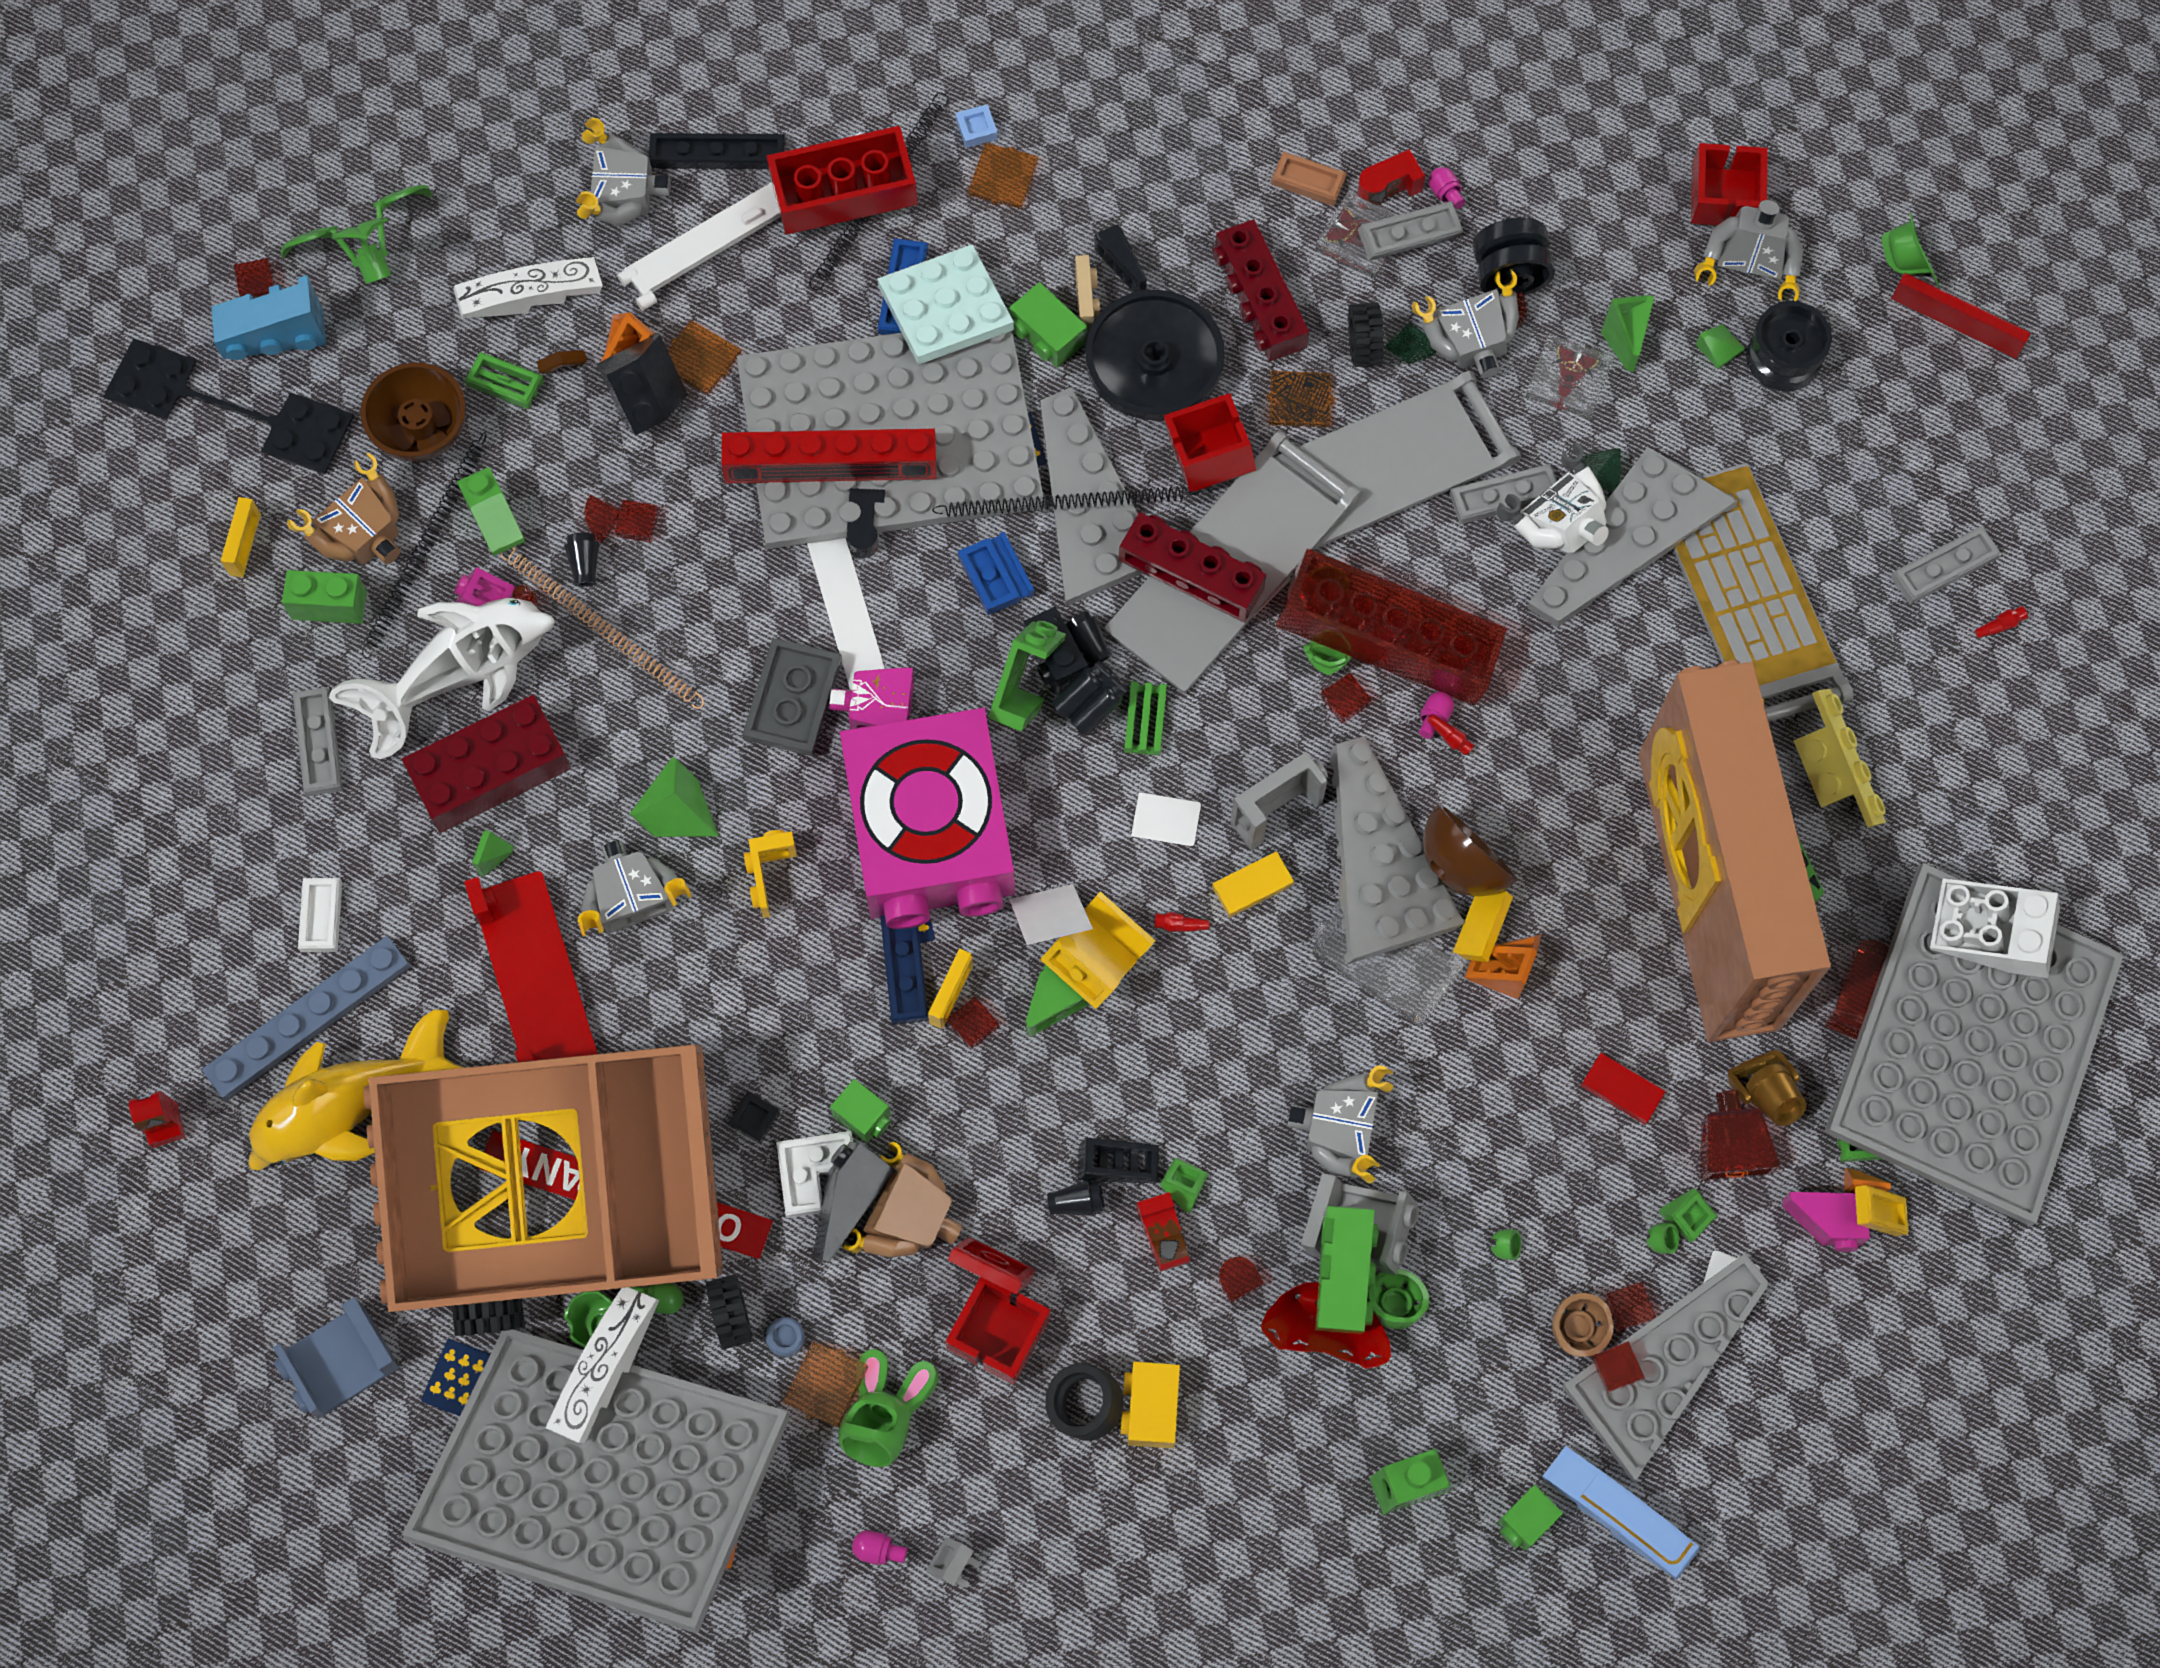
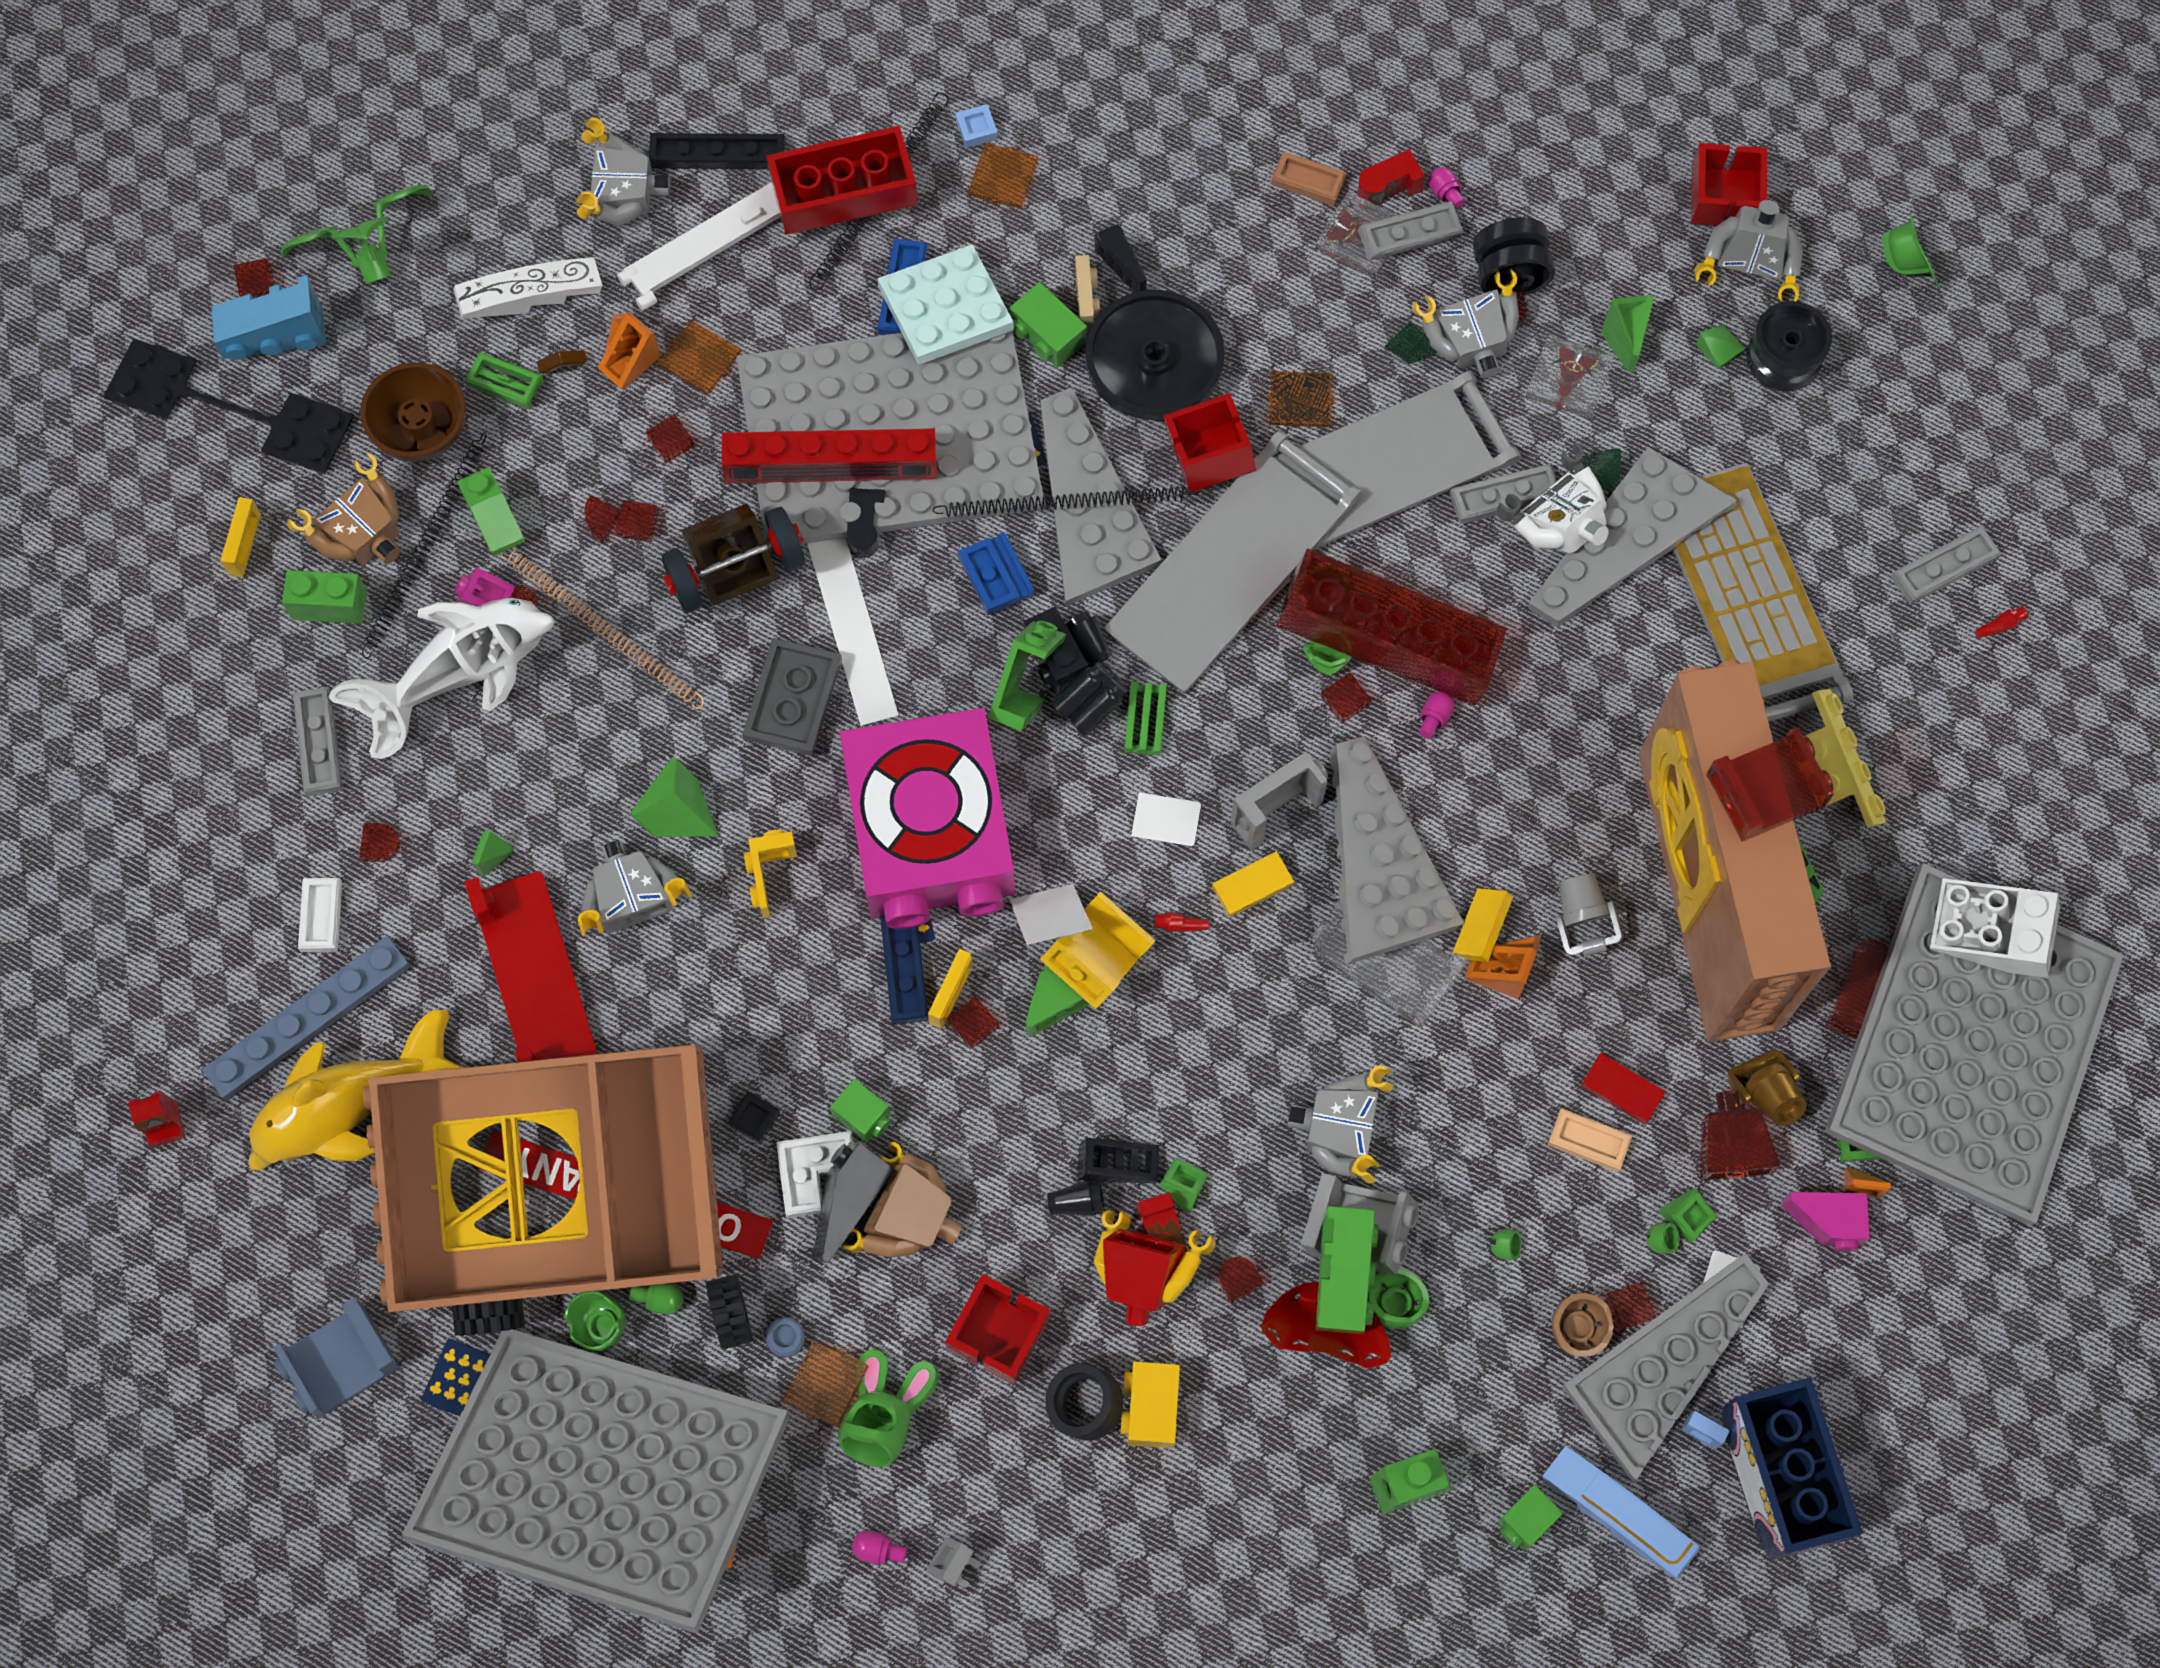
dark red brick [401,694,571,834] -> none
white slope [546,1287,659,1444] -> none
black cone [564,532,599,587] -> none
black slope [596,333,688,436] -> none
dark pink torso [830,667,914,729] -> none
red tile [947,1237,1036,1294] -> none
dark red brick [1119,512,1266,623] -> none
dark red brick [1212,219,1309,362] -> none
black tyre [1348,302,1384,367] -> none
reddish brown piece [1423,803,1518,897] -> none
red piece [1427,714,1474,755] -> none
clear red tile [1591,1342,1645,1394] -> none
yellow tile [1855,1185,1909,1236] -> none
red tile [1891,273,2031,359] -> none
none -> clear red tile [359,823,401,862]
none -> clear red tile [645,414,695,464]
none -> dark brown brick [661,503,805,613]
none -> red torso [1094,1210,1215,1326]
none -> light nougat tile [1547,1108,1633,1172]
none -> light grey piece [1556,873,1624,956]
none -> light blue tile [1681,1411,1730,1450]
none -> clear red panel [1706,727,1834,842]
none -> dark blue brick [1722,1377,1863,1560]

